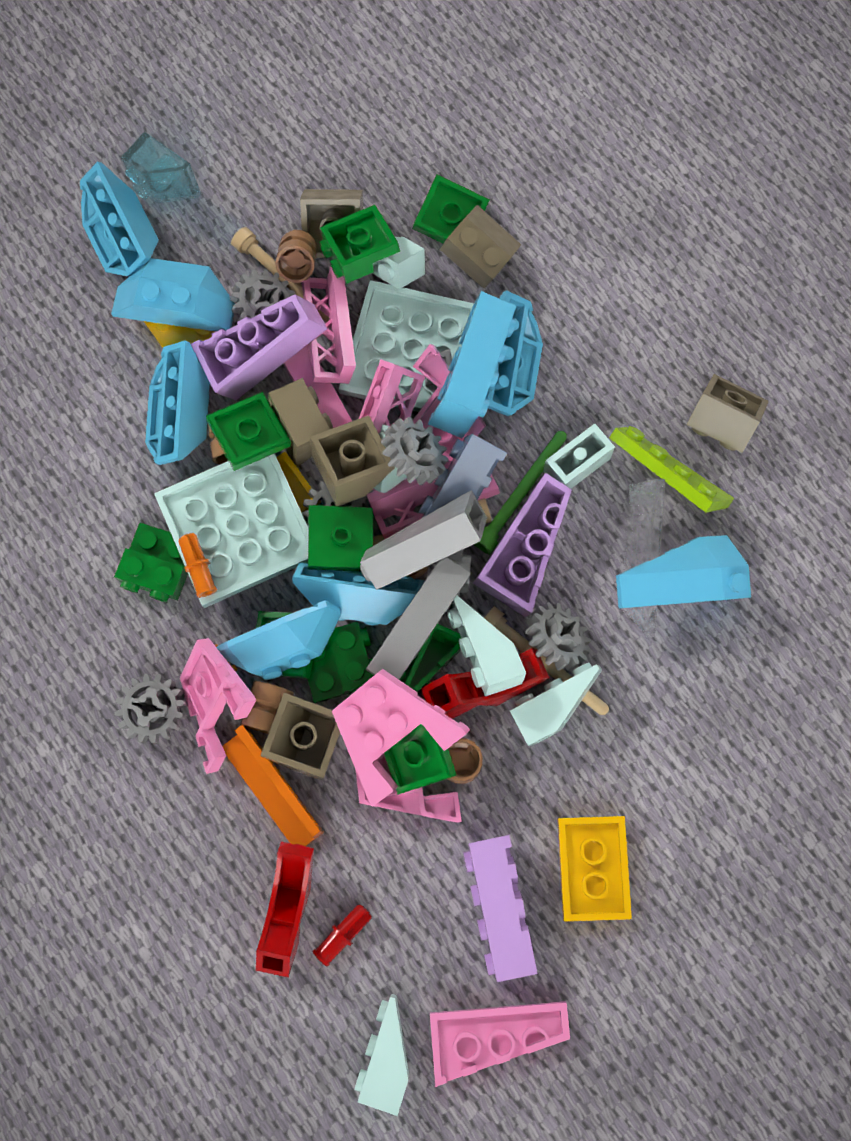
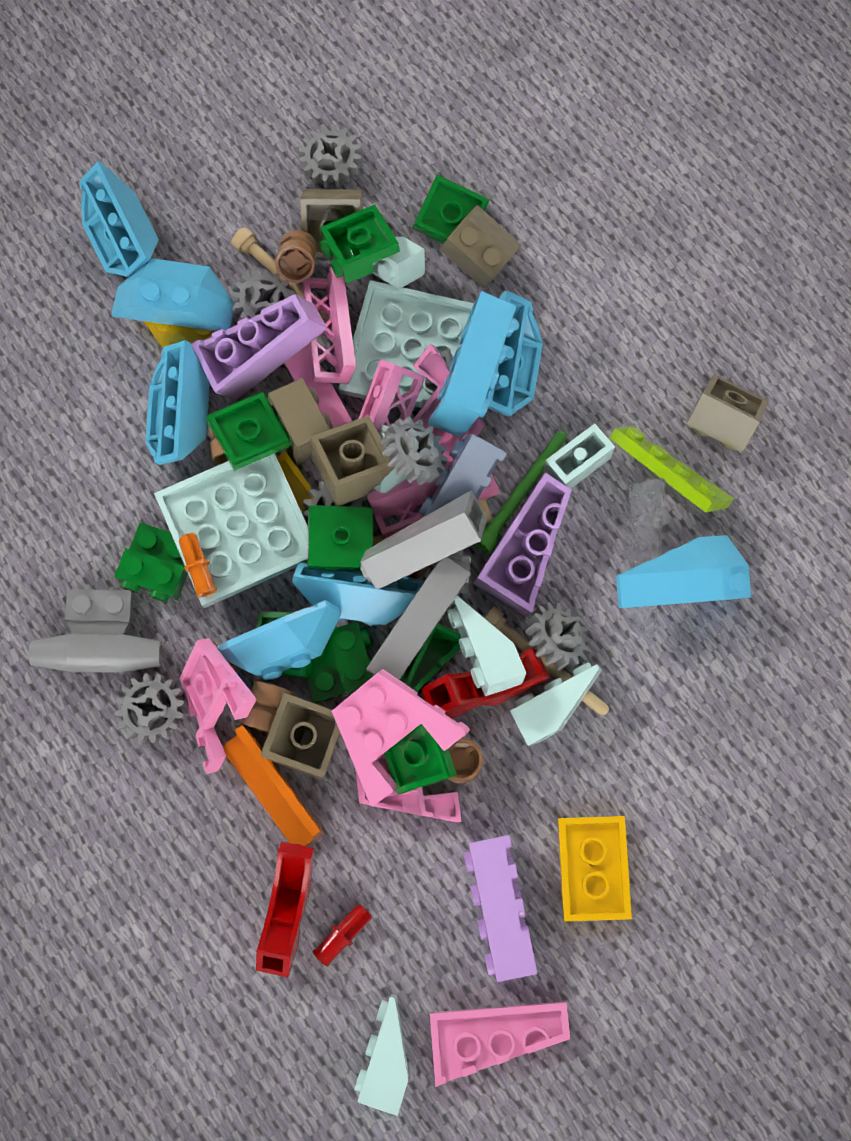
clear light blue slope [121,132,201,204] -> none
none -> light grey plate [29,589,163,673]
none -> light grey gear [299,125,362,188]

